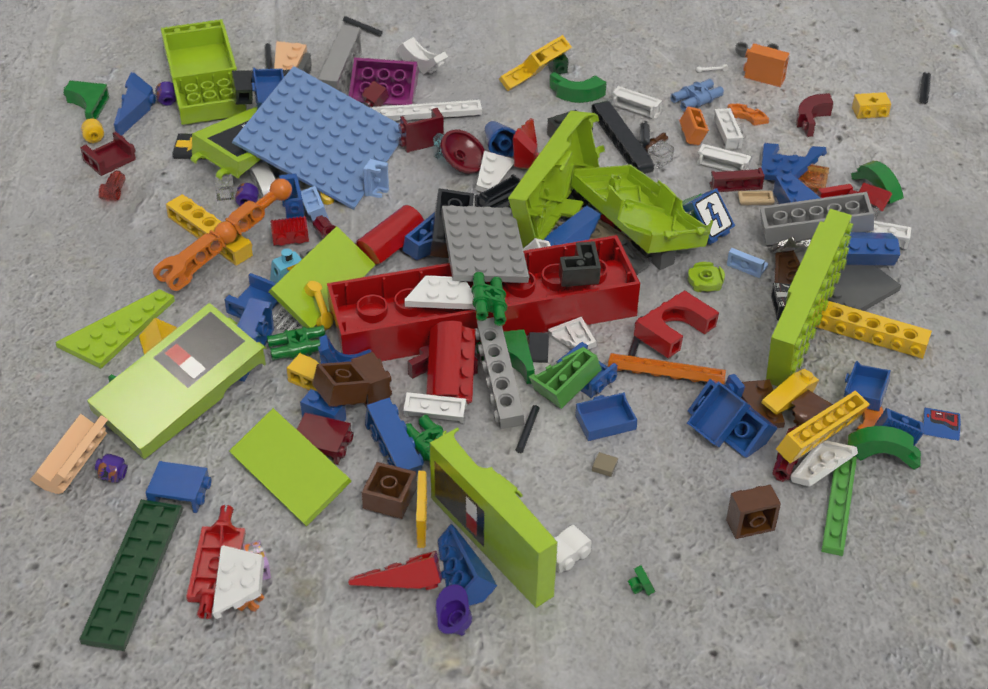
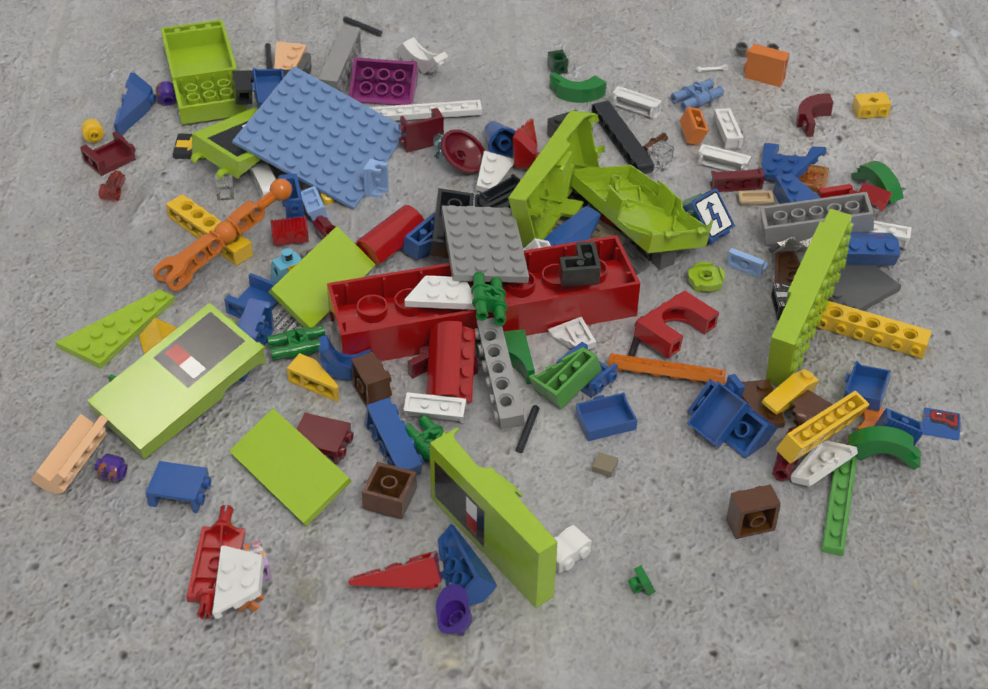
green arch [63,80,109,120] -> none
dark green plate [79,499,183,651] -> none
dark purple head [235,183,259,206] -> none
blue brick [300,389,346,421] -> none
yellow bar [304,281,334,331] -> none
reddish brown brick [312,361,370,407] -> none
dark red brick [362,81,389,107] -> none
yellow tile [416,471,427,548] -> none
yellow bracket [499,35,572,91] -> none
black slope [529,332,549,363] -> none
black axle [640,121,650,147] -> none
orange tile [727,104,769,126] -> none
black axle [919,72,931,104] -> none

